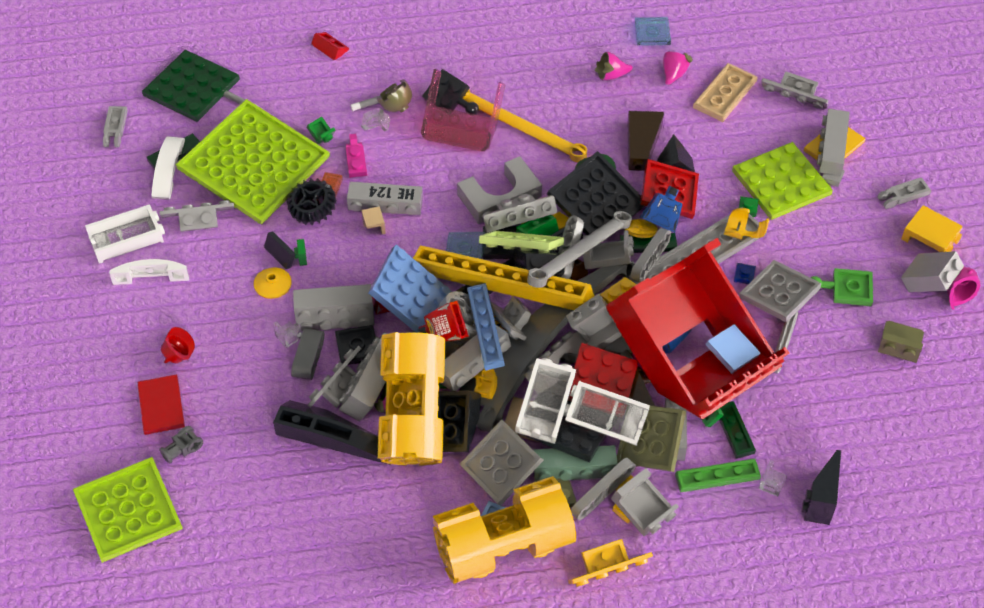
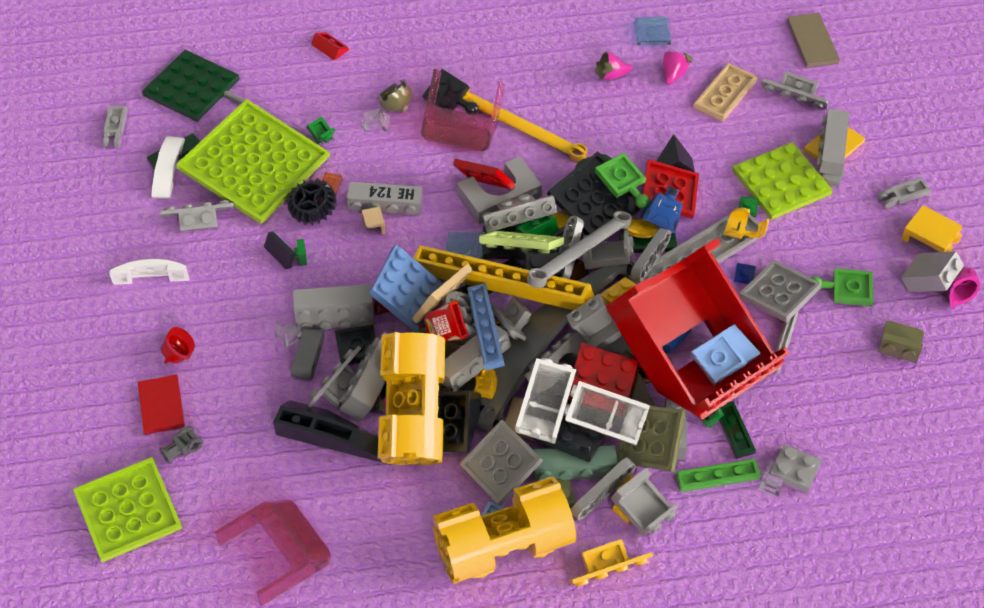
white door [85,204,165,264] -> none
yellow dish [254,267,292,299] -> none
dark pink hinge [345,134,367,178] -> none
light grey bar [350,95,381,111] -> none
dark brown slope [627,111,664,171] -> none
black slope [802,450,841,525] -> none
none -> clear pink windscreen [215,499,331,606]
none -> tan tile [412,264,472,324]
none -> red tile [453,159,516,190]
none -> bright green plate [594,153,650,209]
none -> light blue tile [690,332,747,386]
none -> light grey plate [769,444,822,494]
none -> dark tan tile [787,13,840,68]

